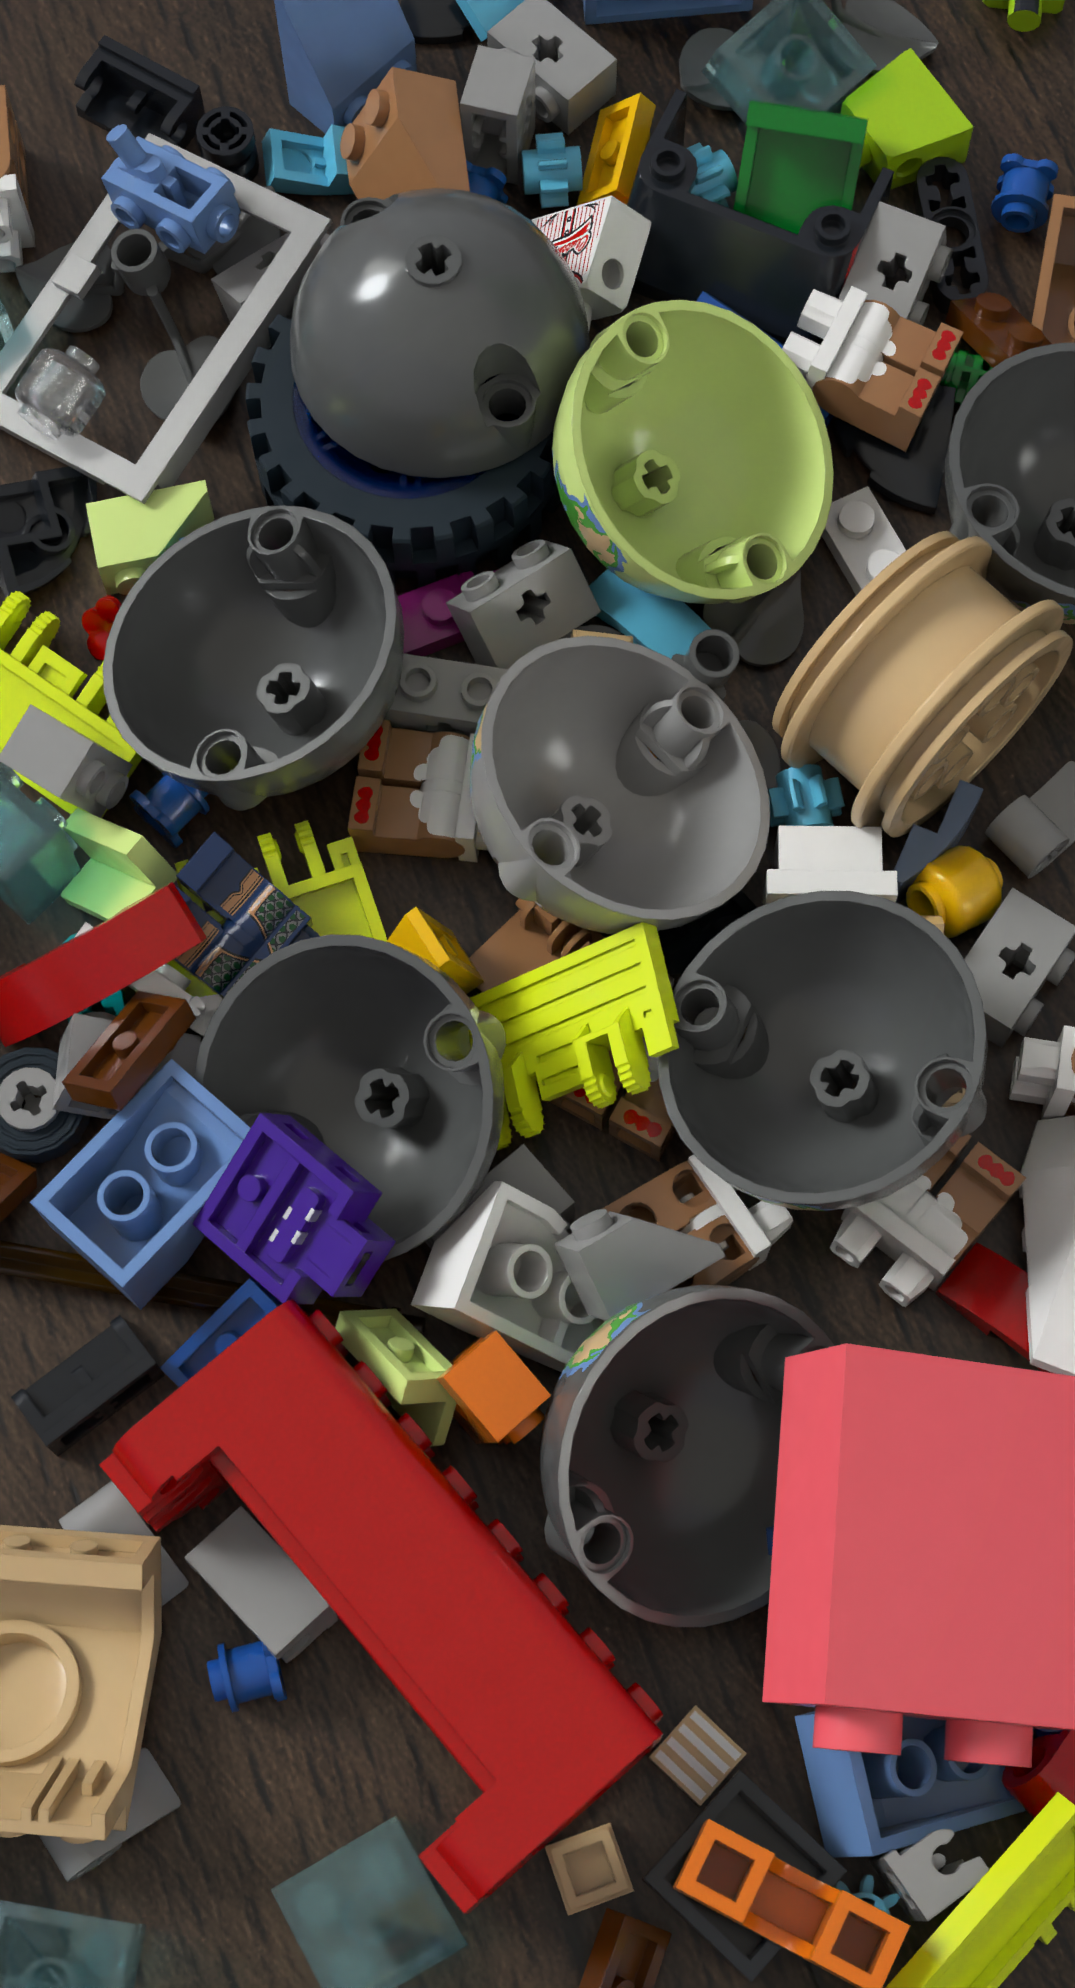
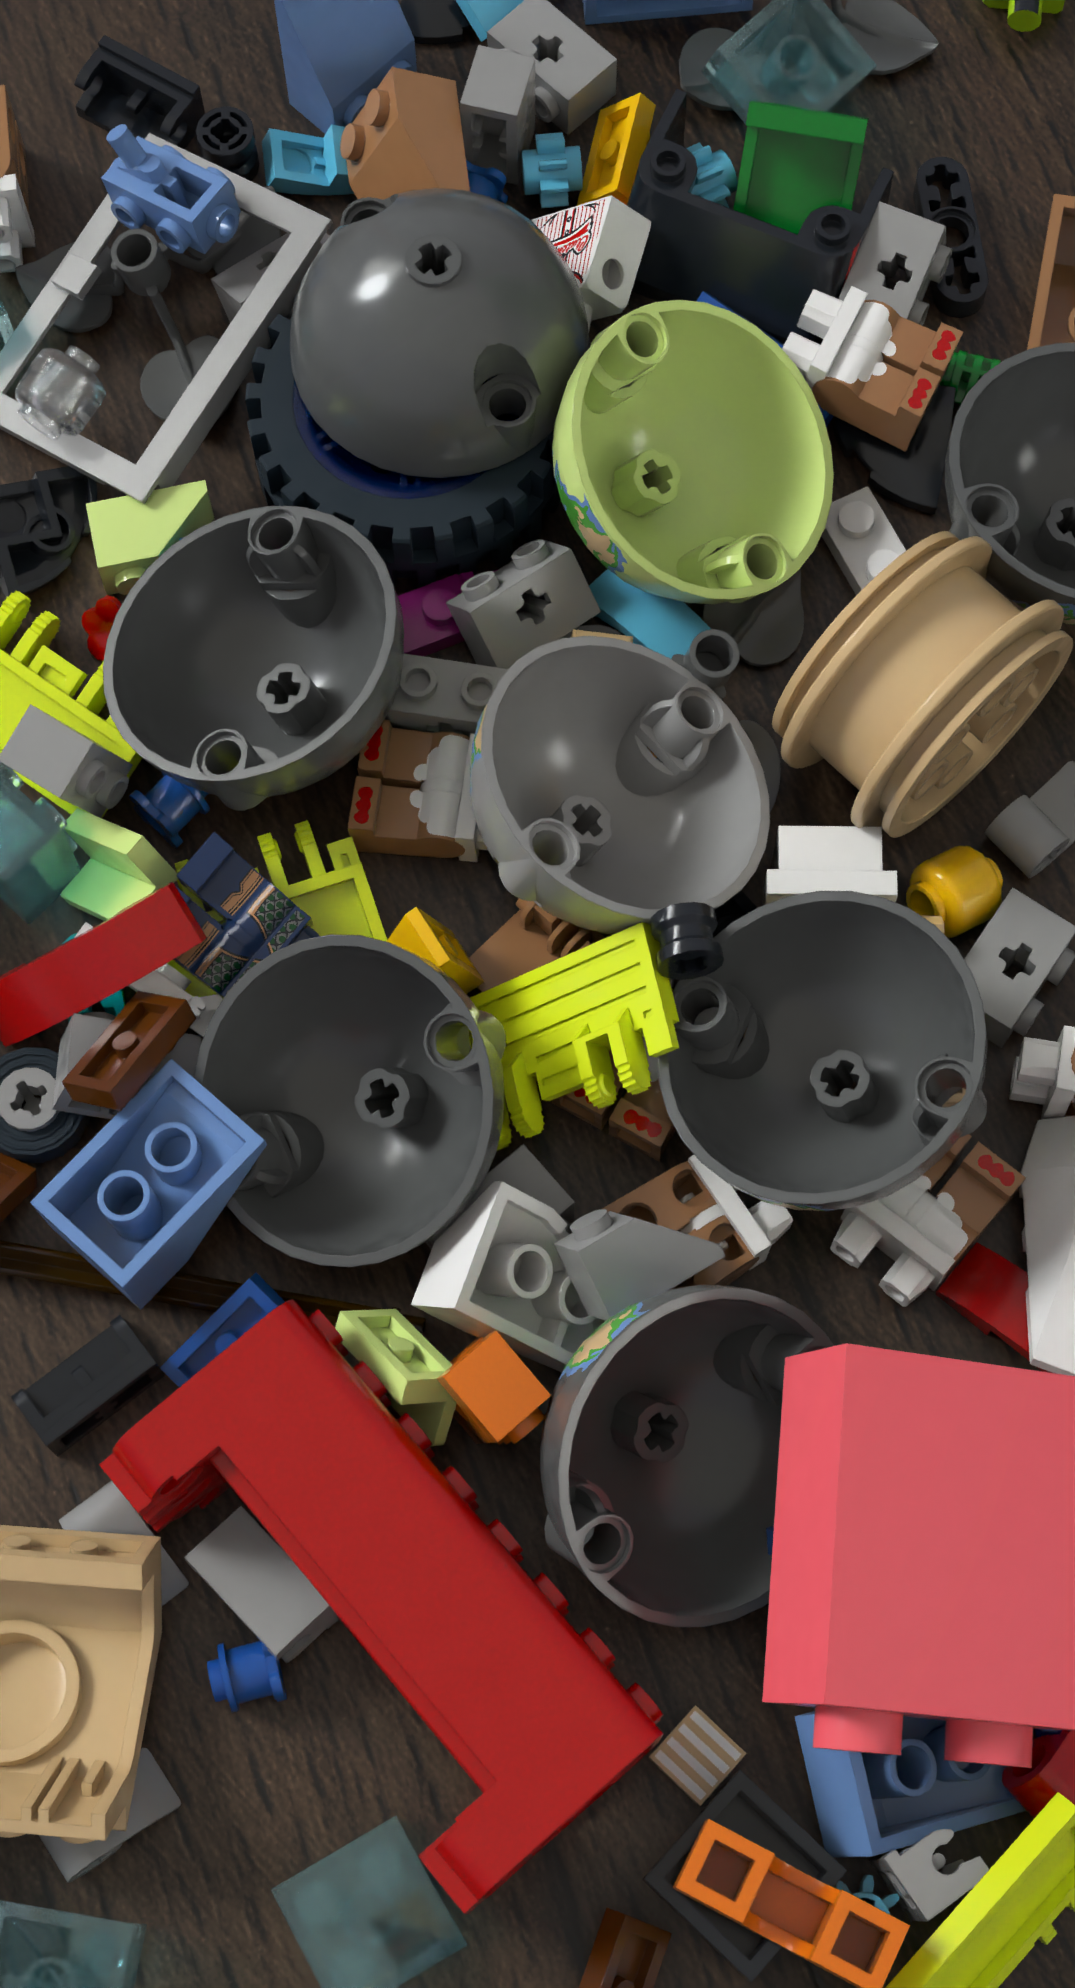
dark purple piece [192,1113,396,1304] -> none
tan tile [545,1823,634,1916] -> none
medium azure gear [768,764,845,827] -> none
lime torso [841,48,974,189] -> none
sand blue slope [894,780,984,903] -> none
reddish brown plate [945,293,1052,368] -> none
blue brick [991,153,1059,233] -> none
none -> black wheel [650,902,724,980]

